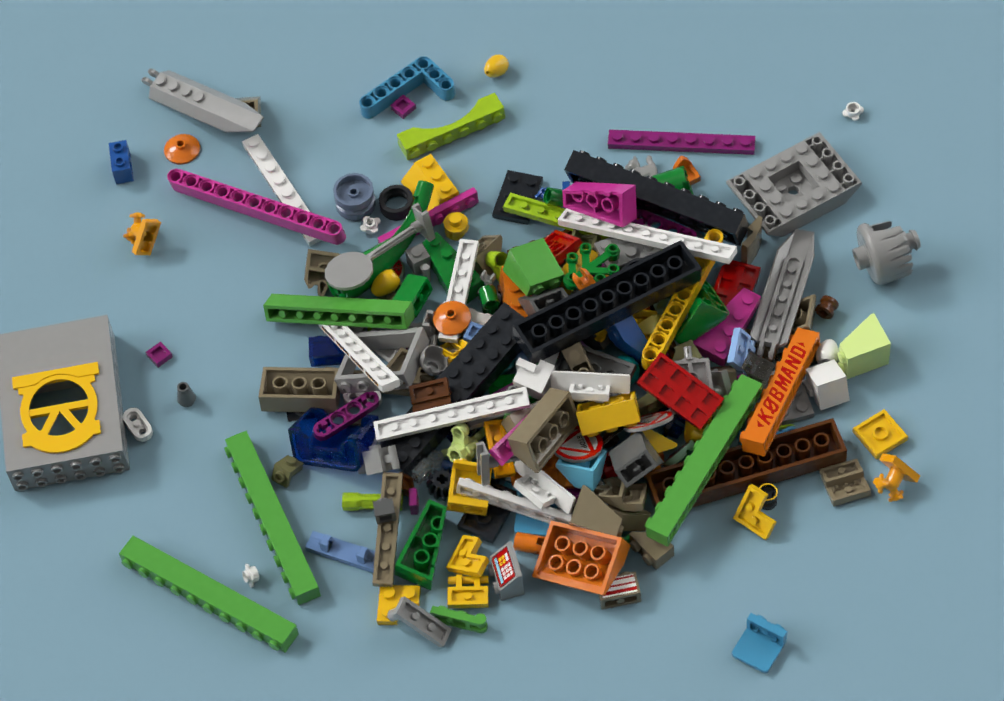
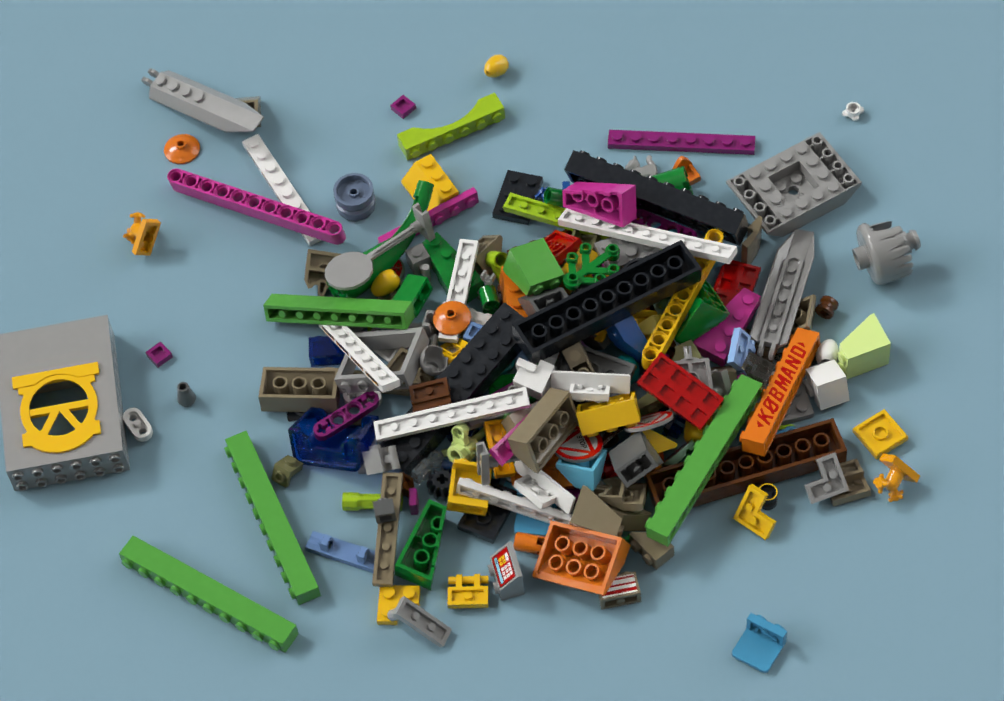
blue brick [108,140,134,184] -> none
white plate [242,564,259,587] -> none
dark azure beam [359,56,455,119] -> none
white plate [360,216,381,234] -> none
black tyre [379,185,414,221] -> none
bright green plate [430,605,488,633] -> none
yellow piece [443,212,469,241] -> none
yellow plate [446,535,489,577] -> none
orange piece [572,268,596,290] -> none
none -> light grey plate [804,452,849,504]

